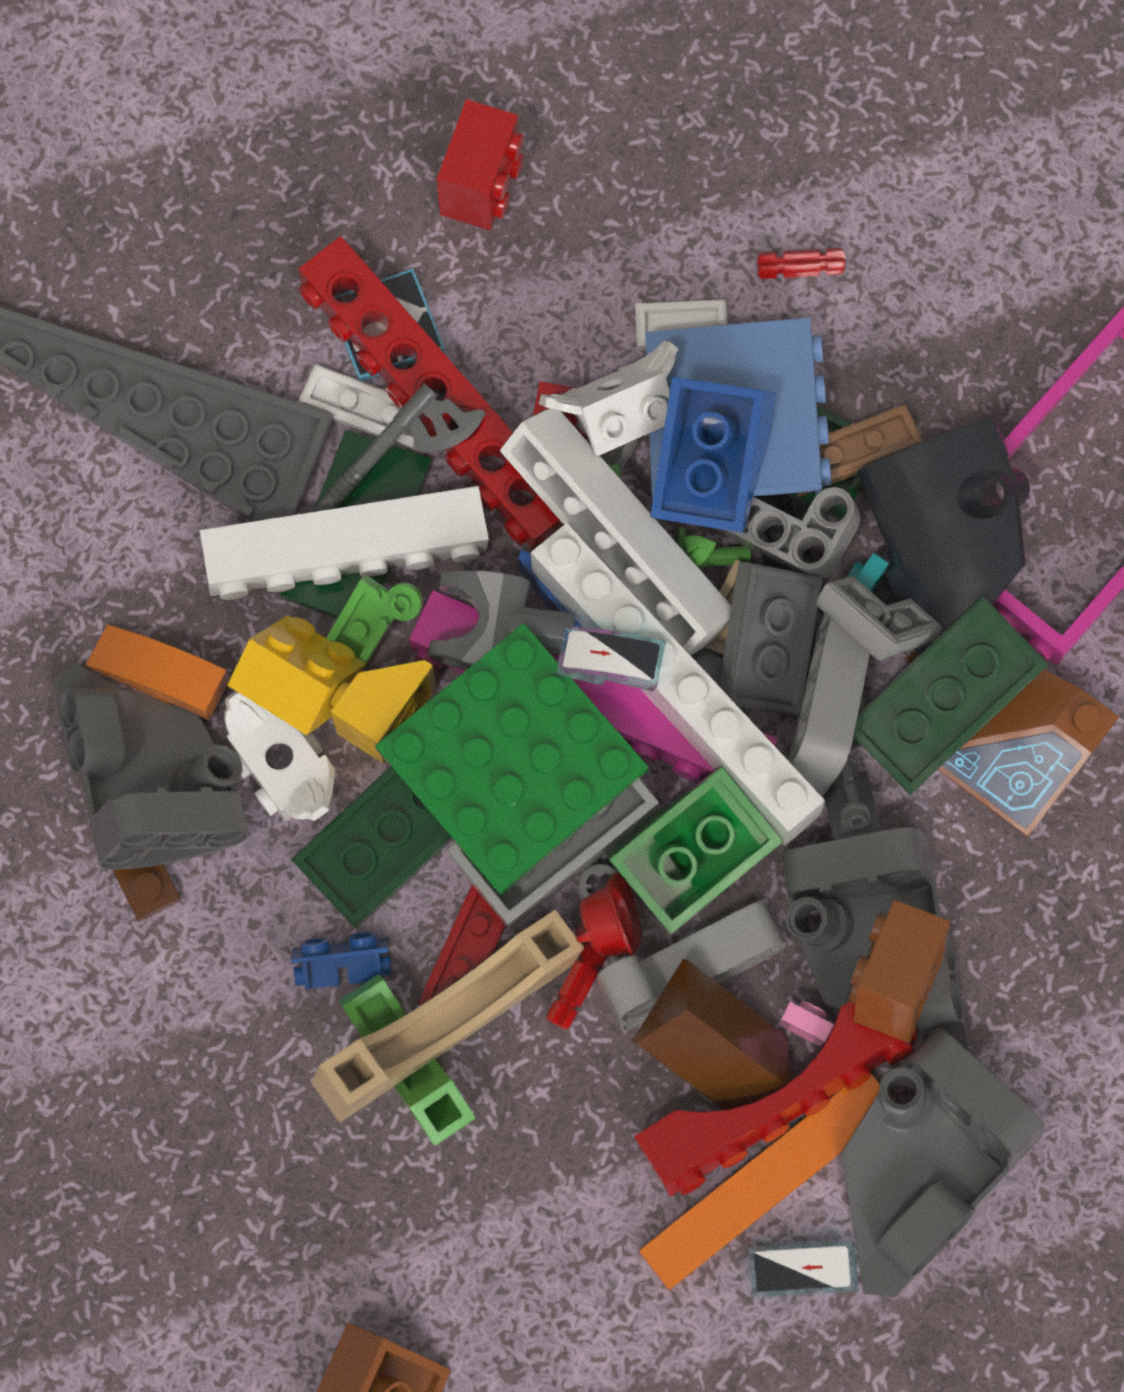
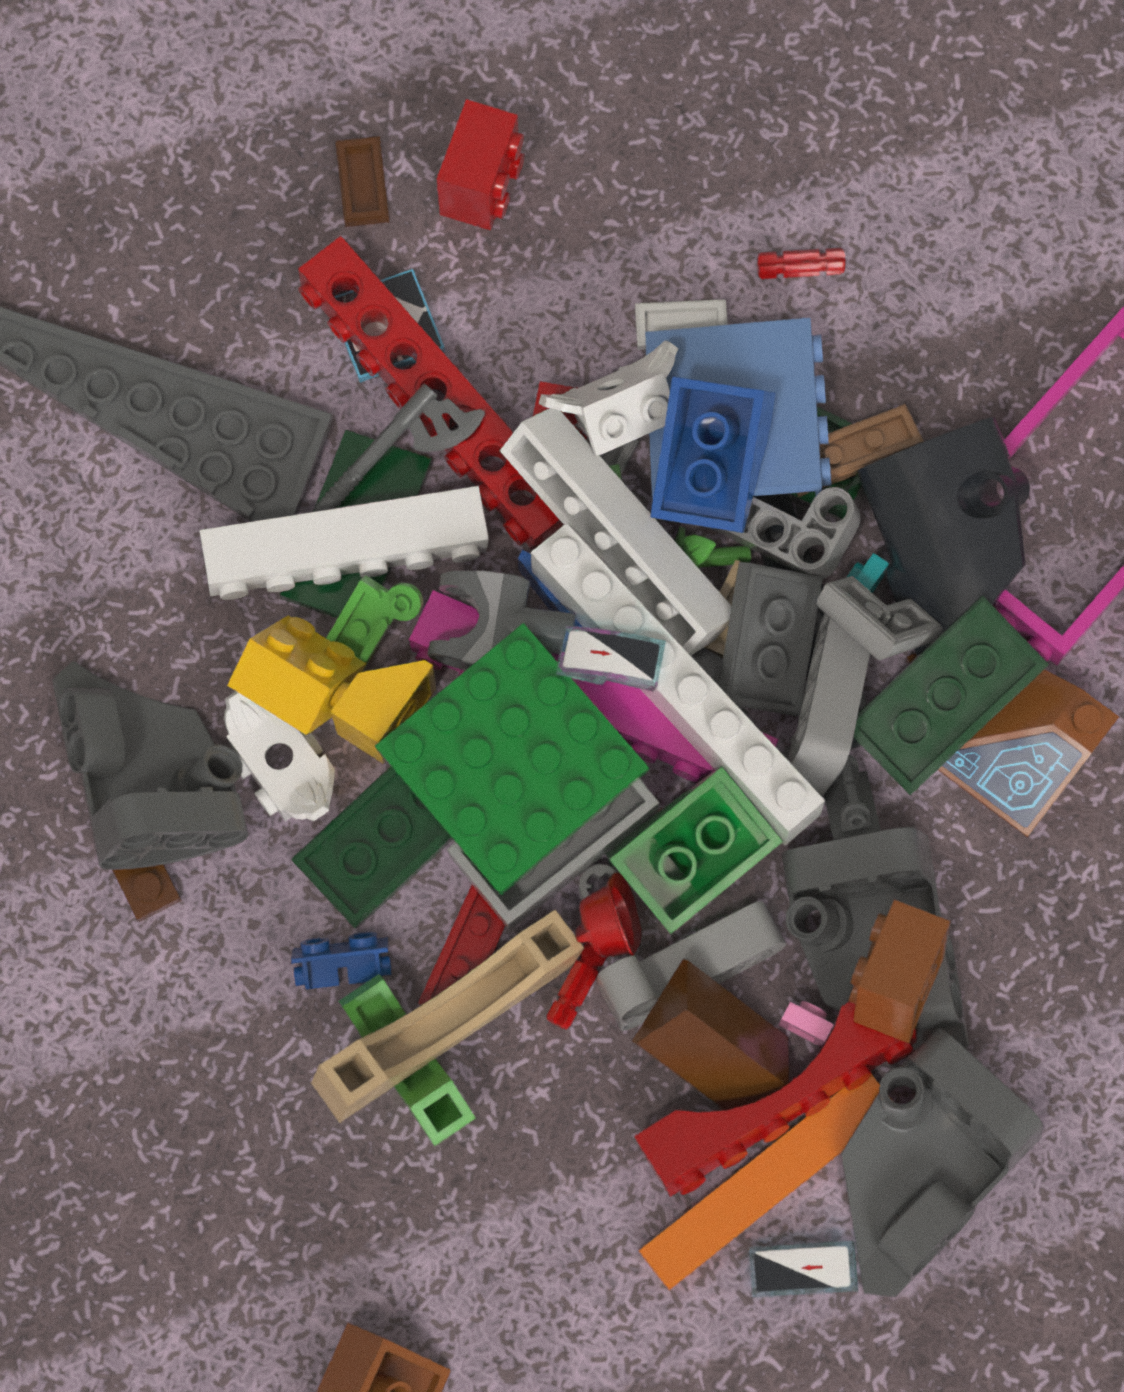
orange slope [86,625,230,720] -> none
white tile [297,364,425,454] -> none
none -> reddish brown tile [335,136,390,227]

